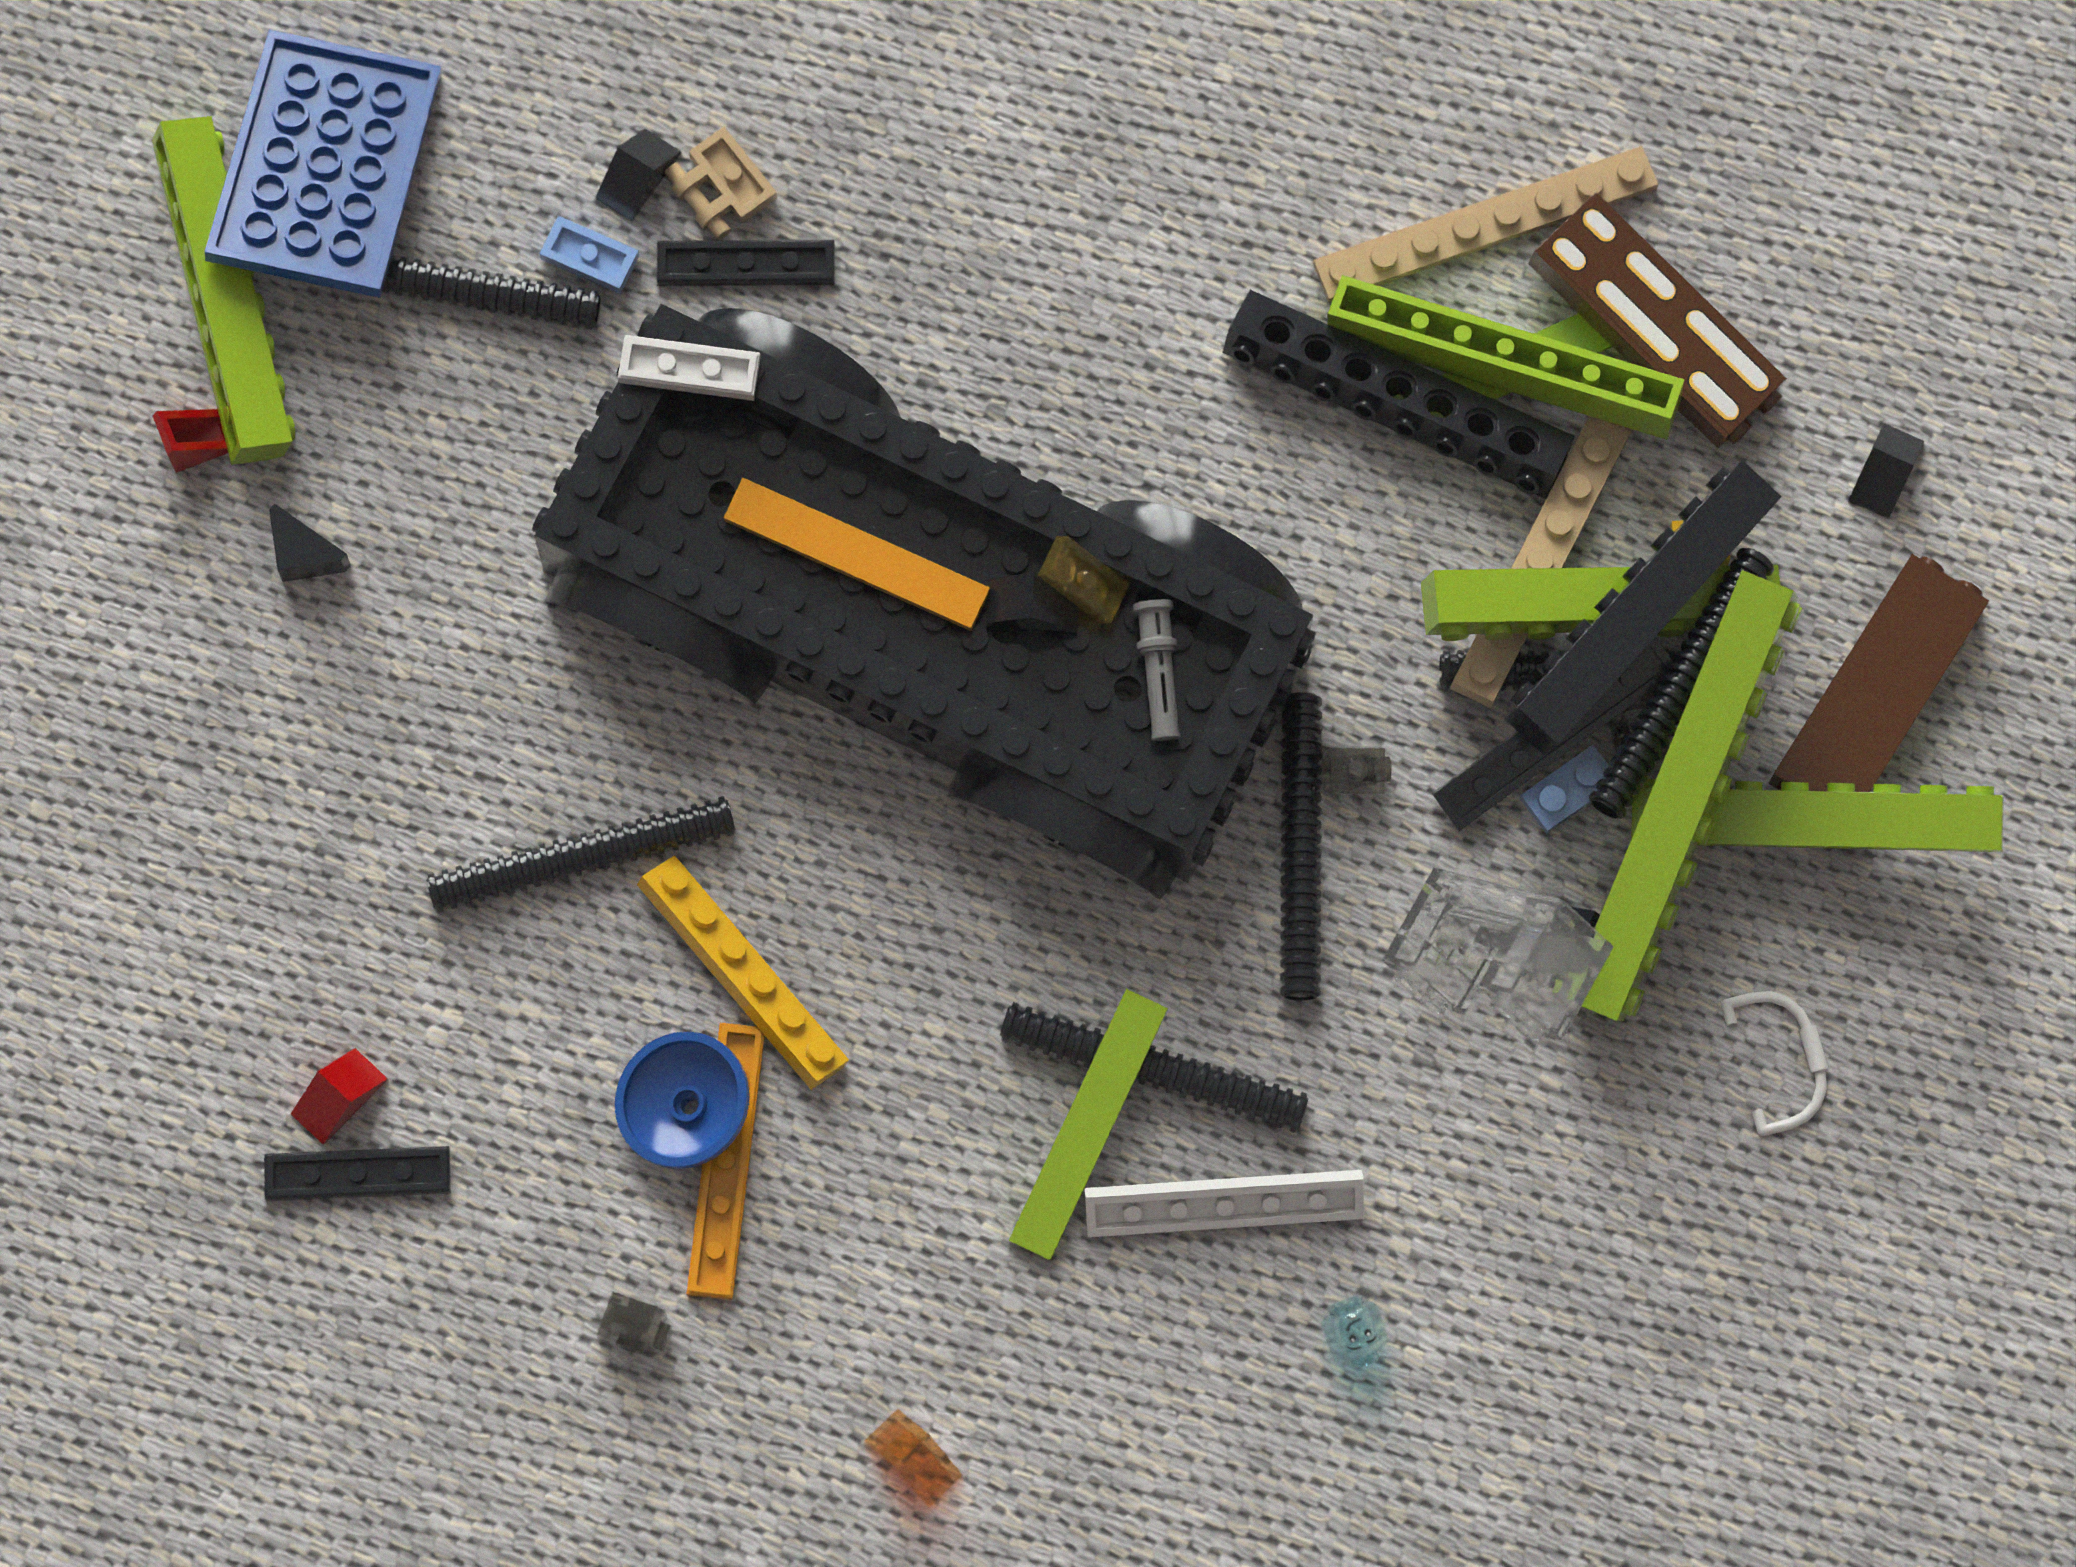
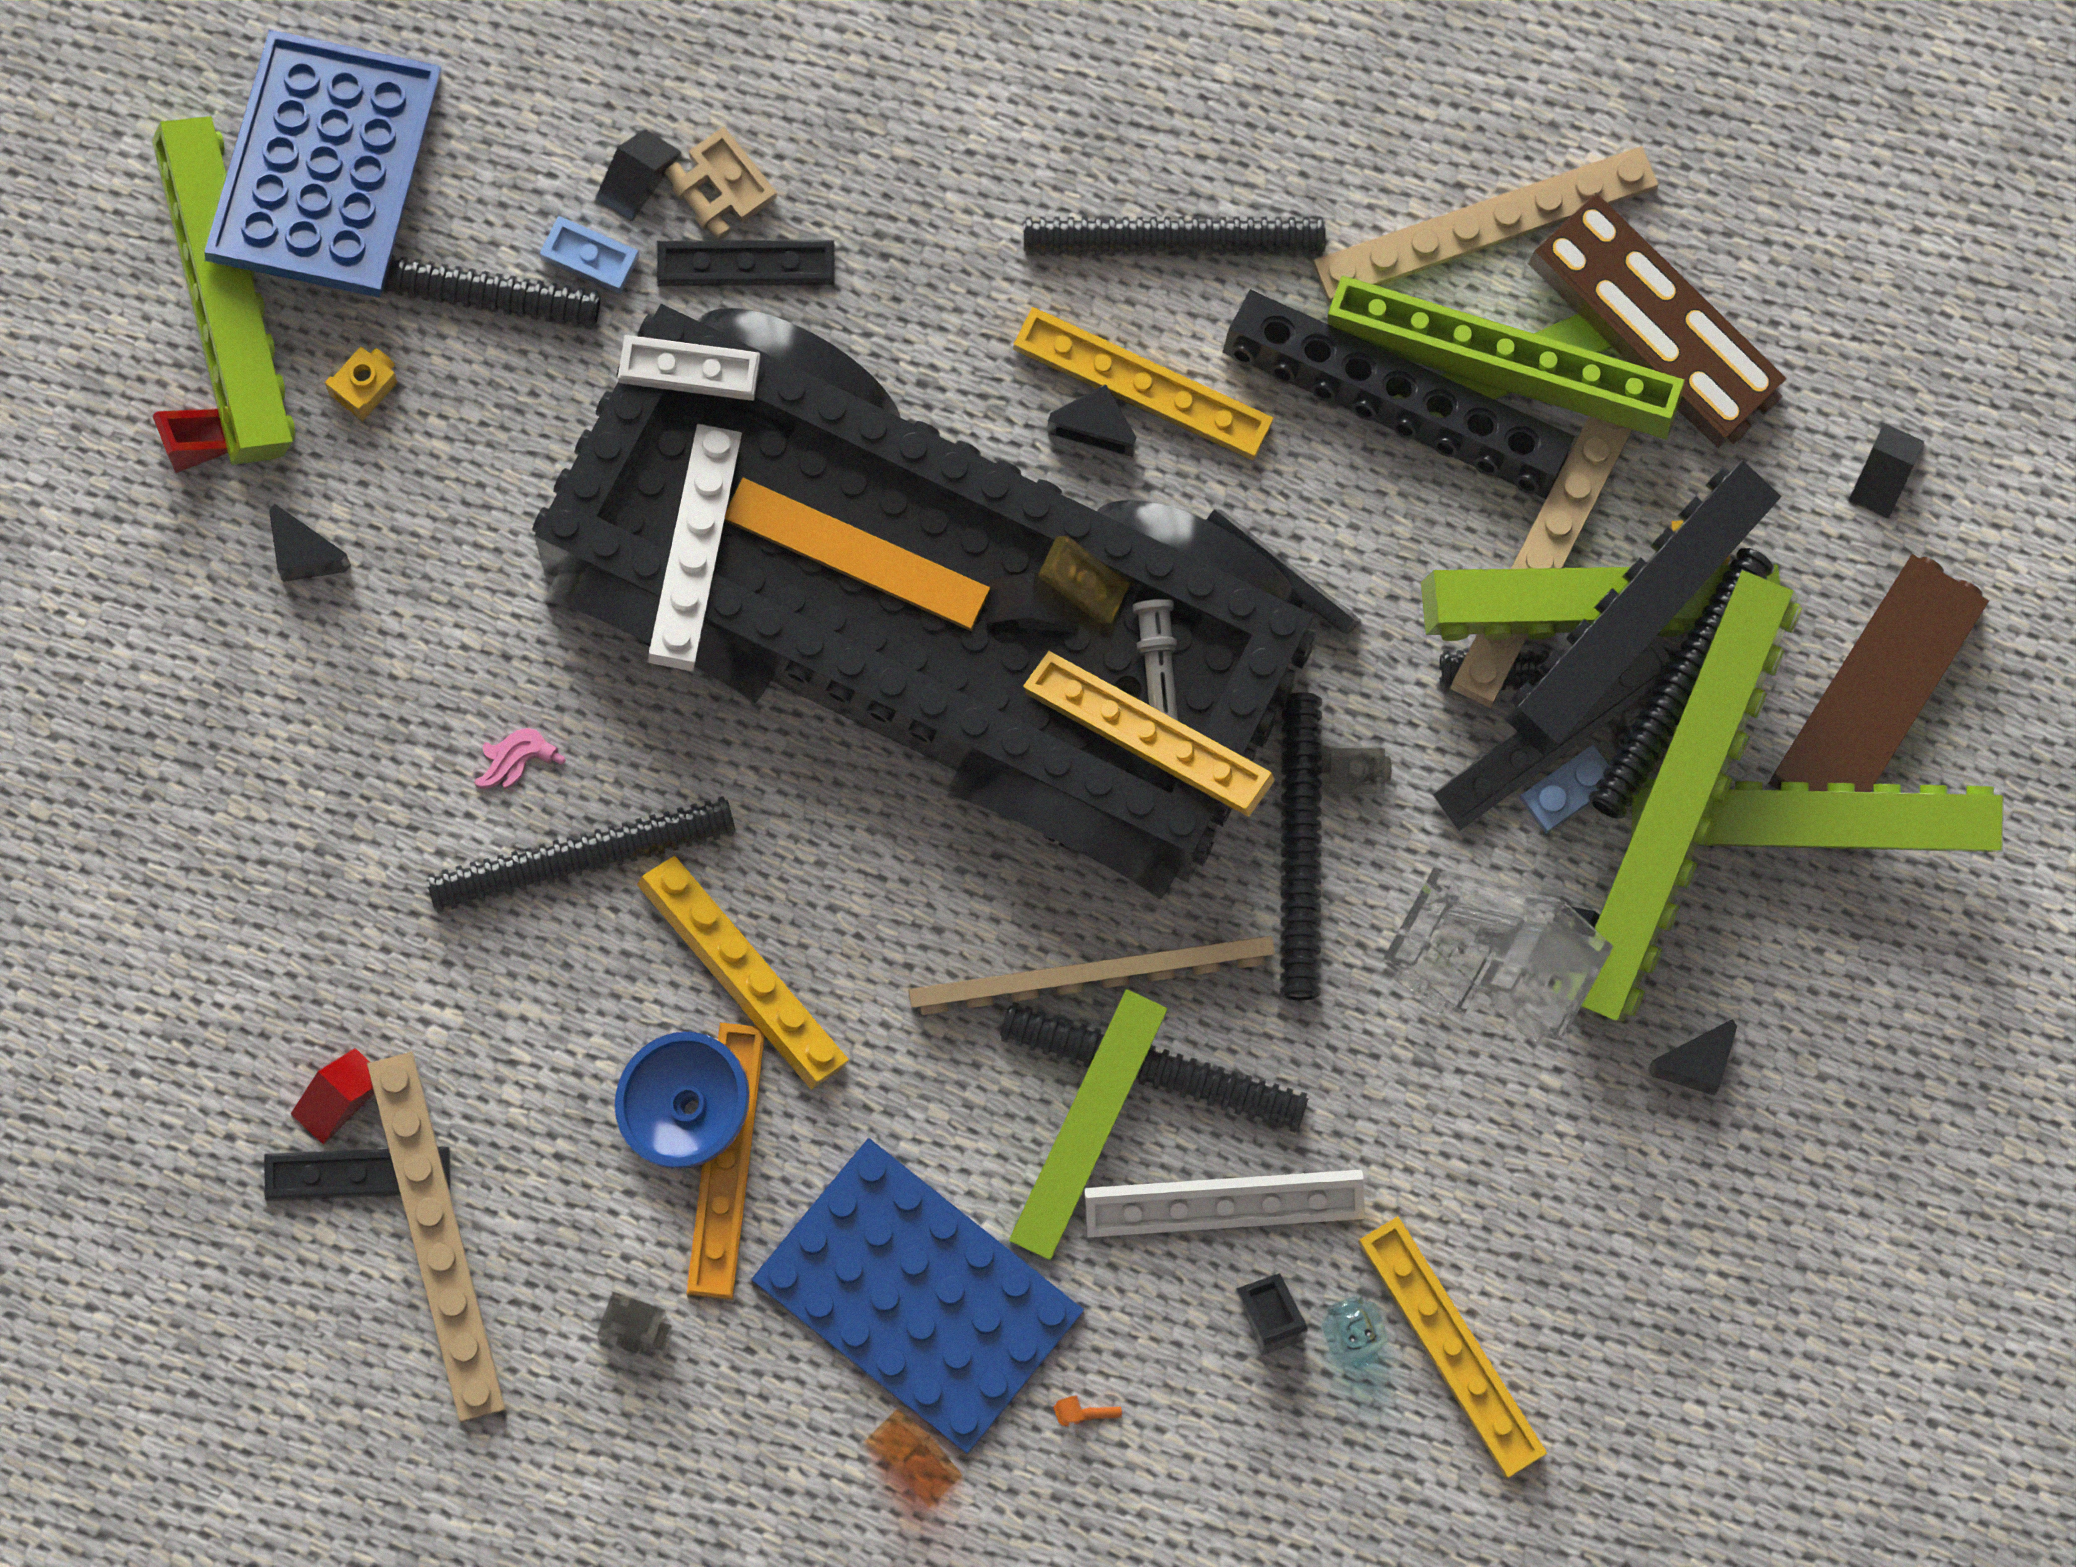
white piece [1721,991,1829,1136] -> none
none -> yellow brick [325,346,398,422]
none -> tan plate [367,1051,506,1422]
none -> bright pink piece [474,728,566,789]
none -> white plate [647,424,742,671]
none -> blue plate [751,1137,1084,1455]
none -> tan plate [908,936,1275,1015]
none -> yellow plate [1013,306,1274,461]
none -> black piece [1023,216,1326,256]
none -> yellow plate [1023,651,1275,817]
none -> black slope [1047,384,1136,458]
none -> orange hand [1053,1396,1122,1427]
none -> black tile [1206,509,1361,633]
none -> black slope [1236,1273,1308,1356]
none -> yellow plate [1358,1216,1547,1480]
none -> black slope [1648,1019,1737,1096]

